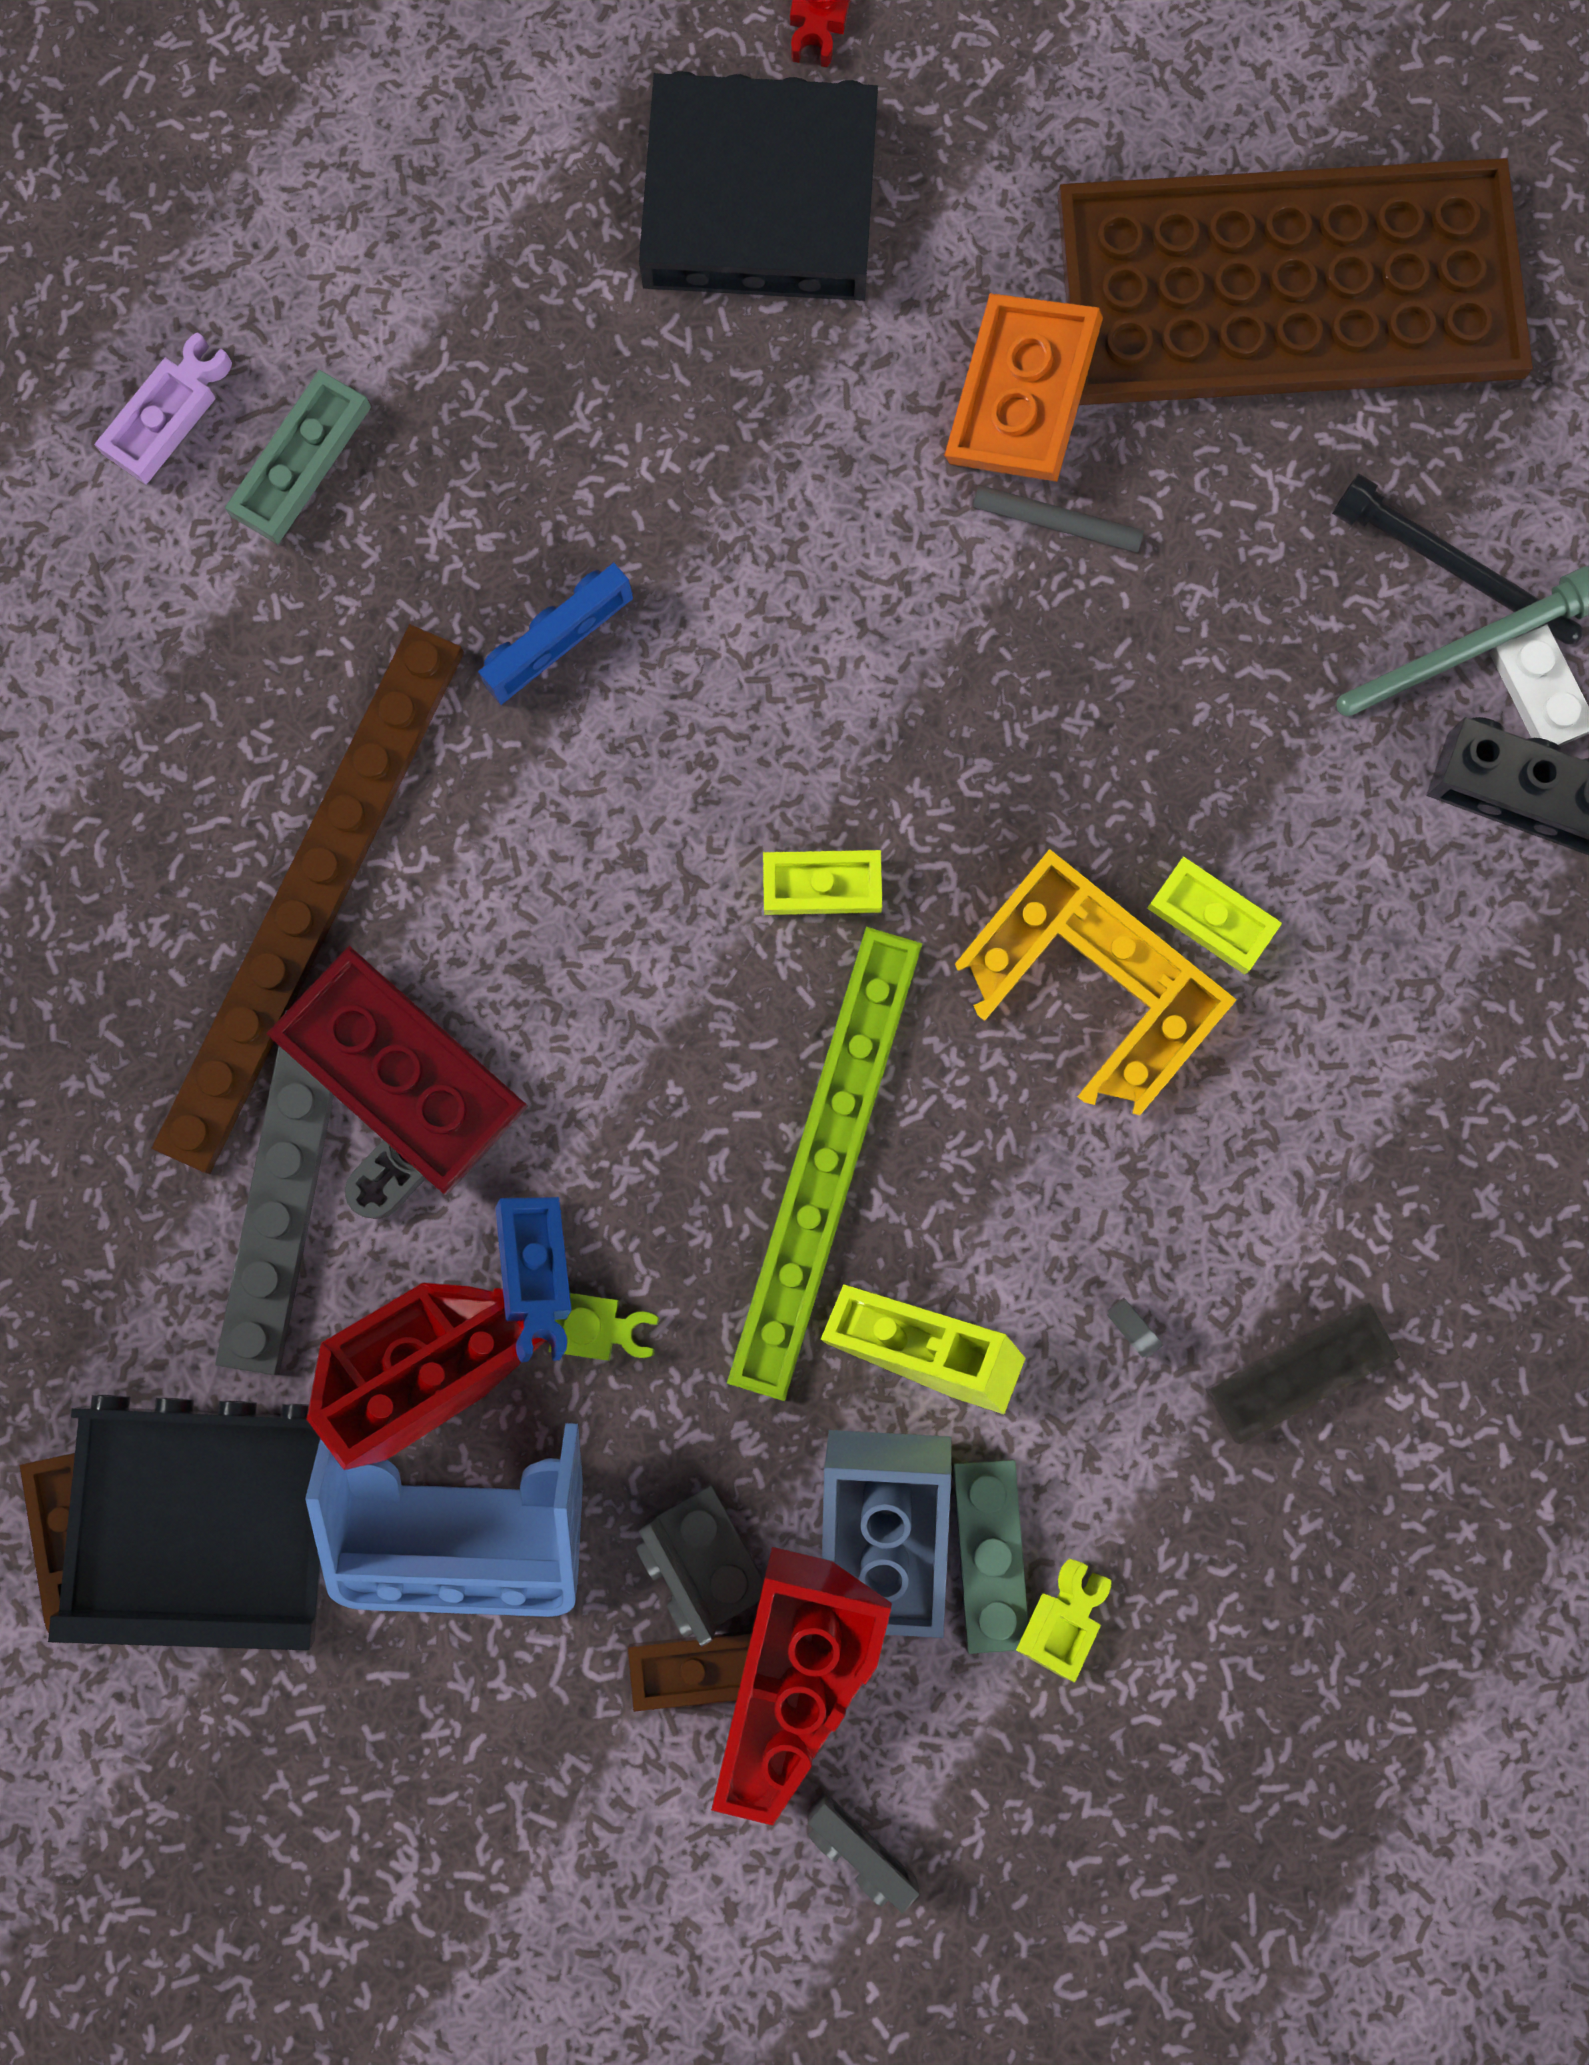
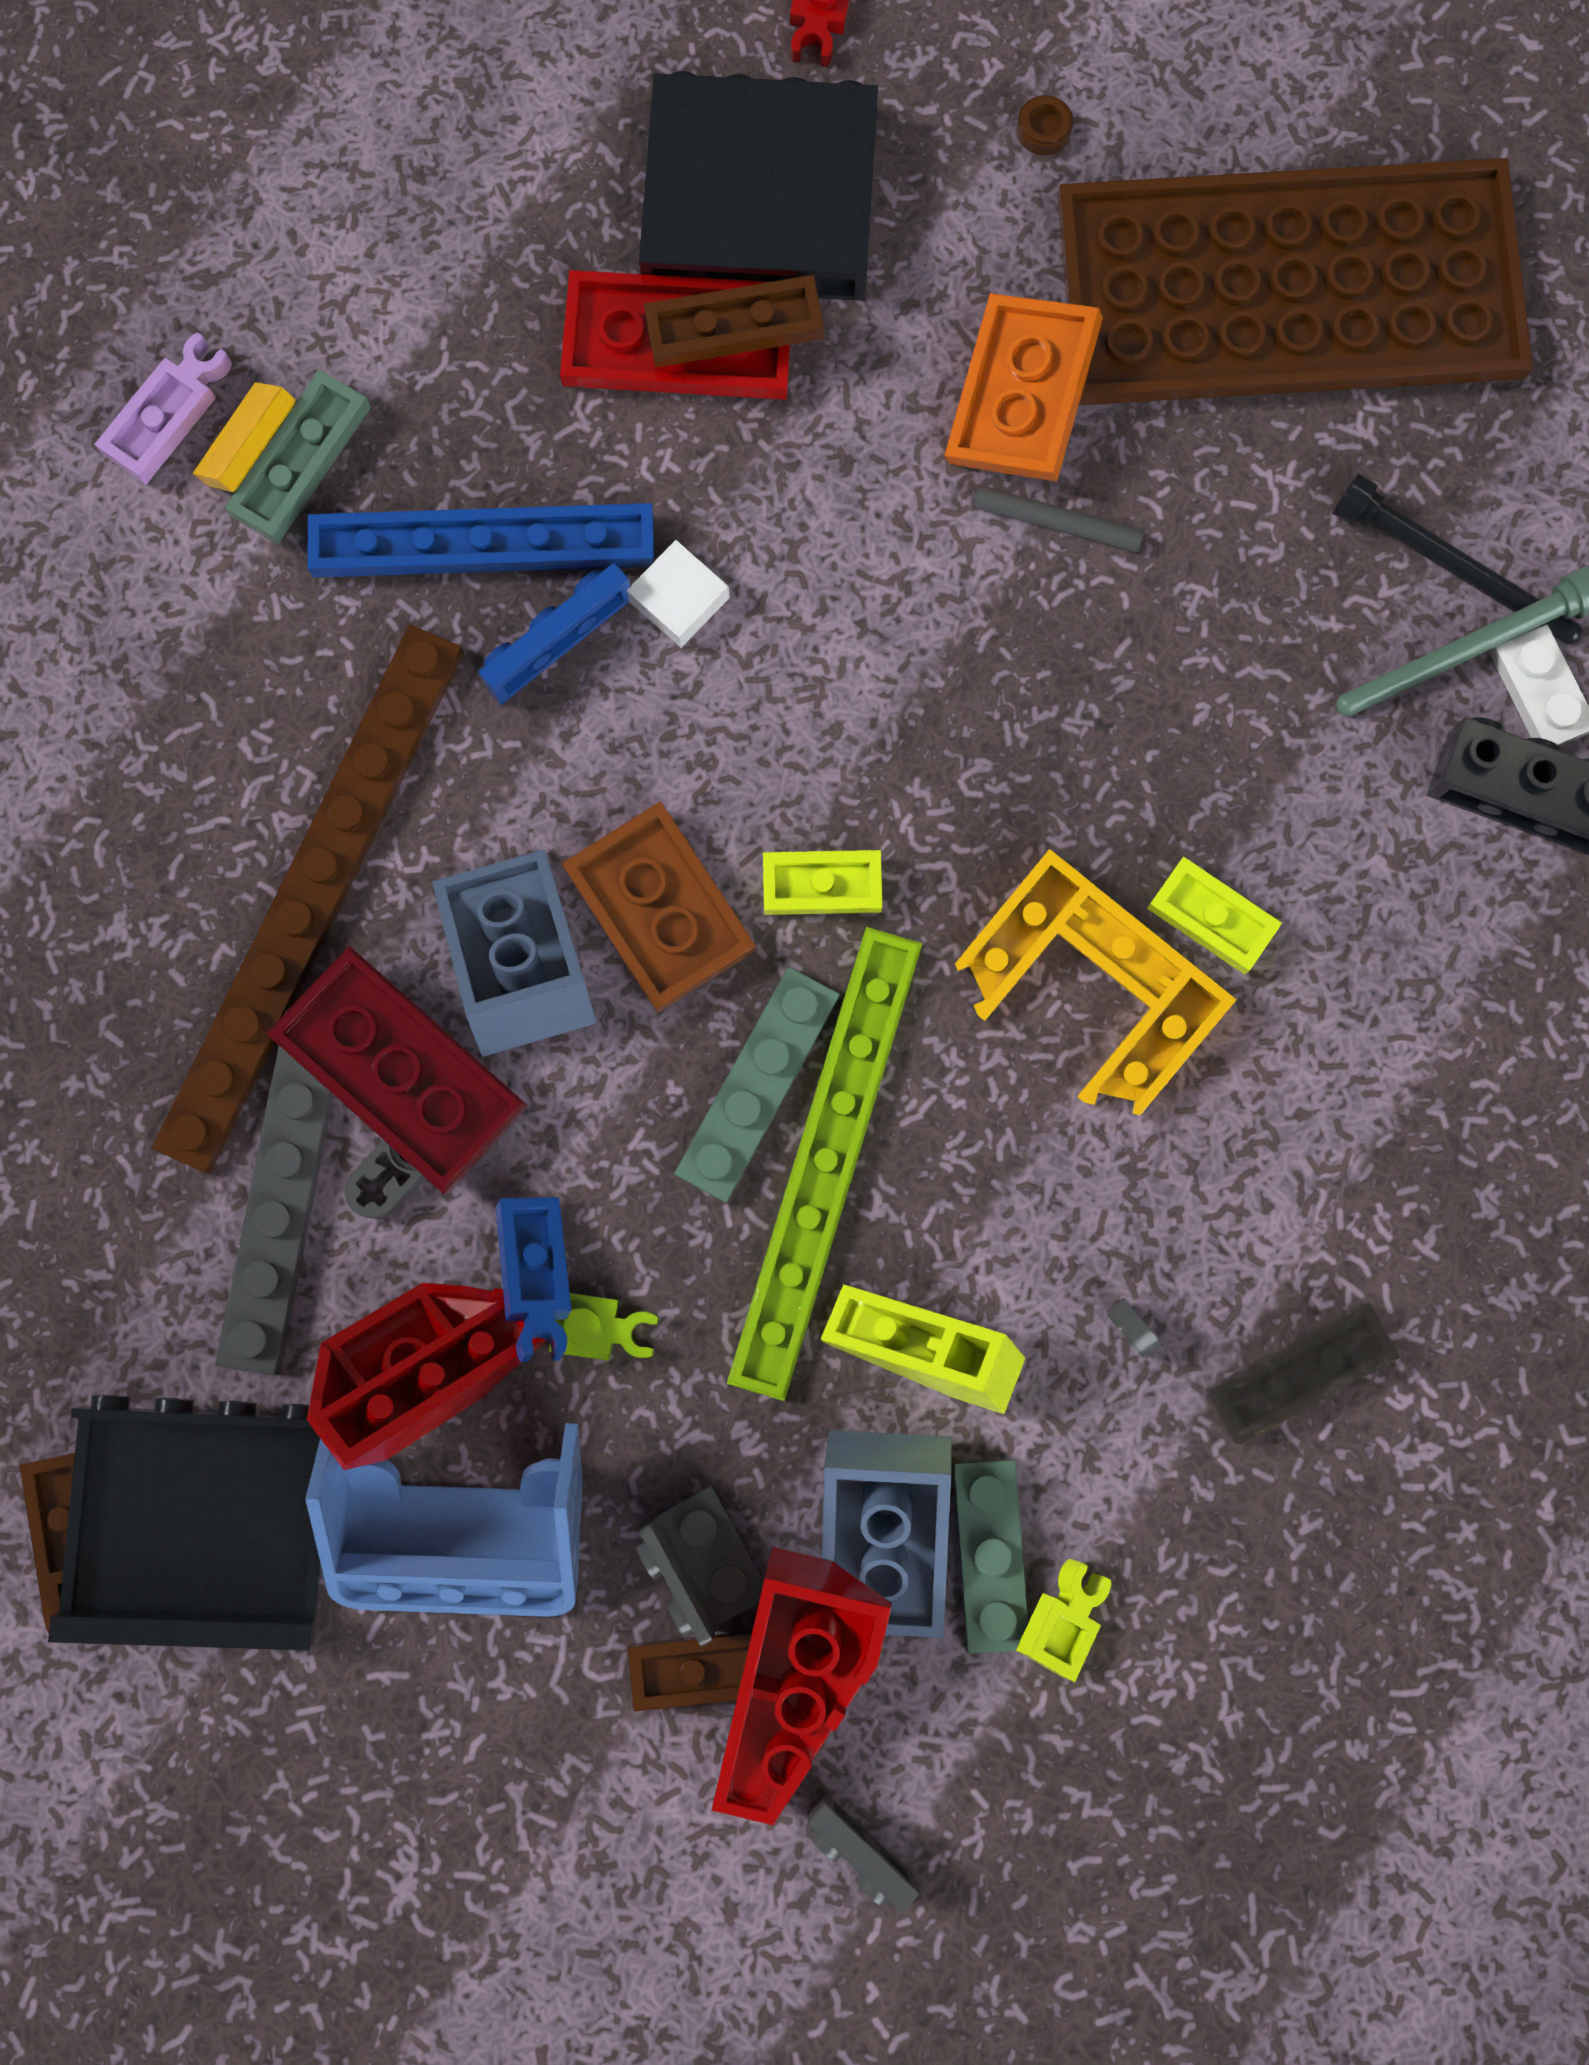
none -> yellow tile [192,382,296,492]
none -> blue plate [308,503,655,578]
none -> sand blue slope [432,849,597,1057]
none -> red plate [560,270,791,400]
none -> dark orange plate [561,801,757,1014]
none -> white piece [626,540,730,648]
none -> reddish brown plate [644,275,824,368]
none -> sand green plate [674,967,840,1204]
none -> reddish brown tile [1016,95,1073,155]

